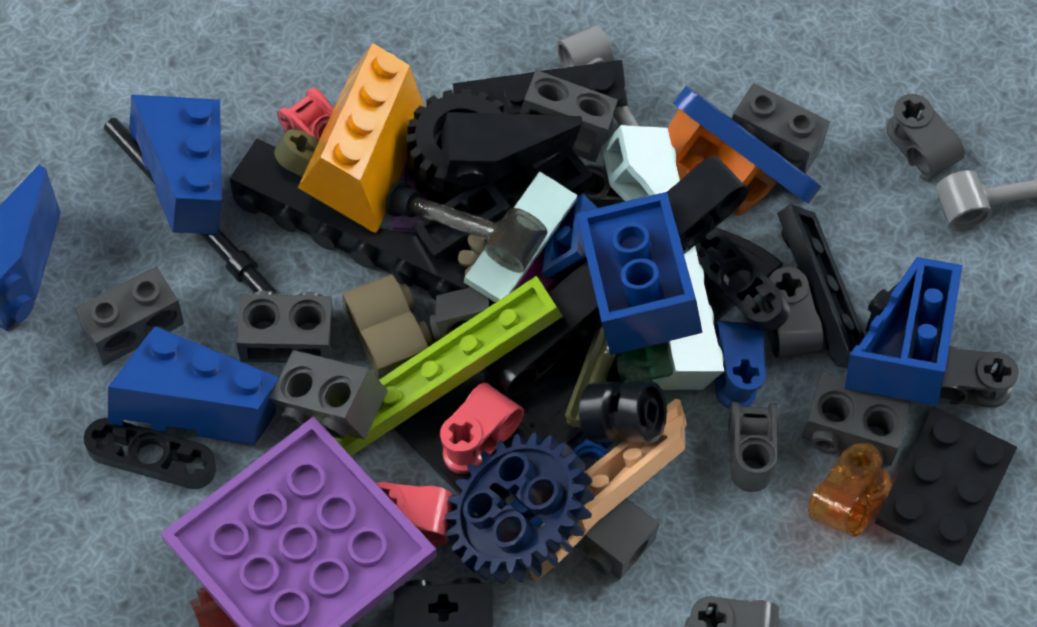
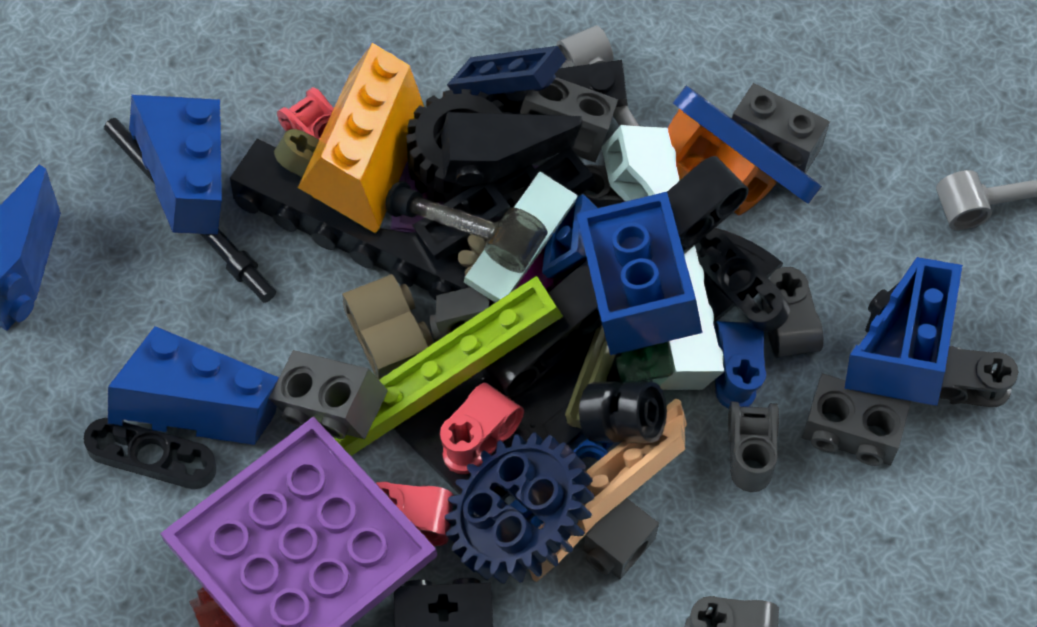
dark grey brick [75,266,184,366] -> none
dark grey brick [236,291,334,363] -> none
black plate [777,204,865,369] -> none
clear orange piece [808,443,892,537] -> none
black plate [875,406,1017,566] -> none
dark grey piece [886,94,965,180] -> none
none -> dark blue plate [447,46,567,96]

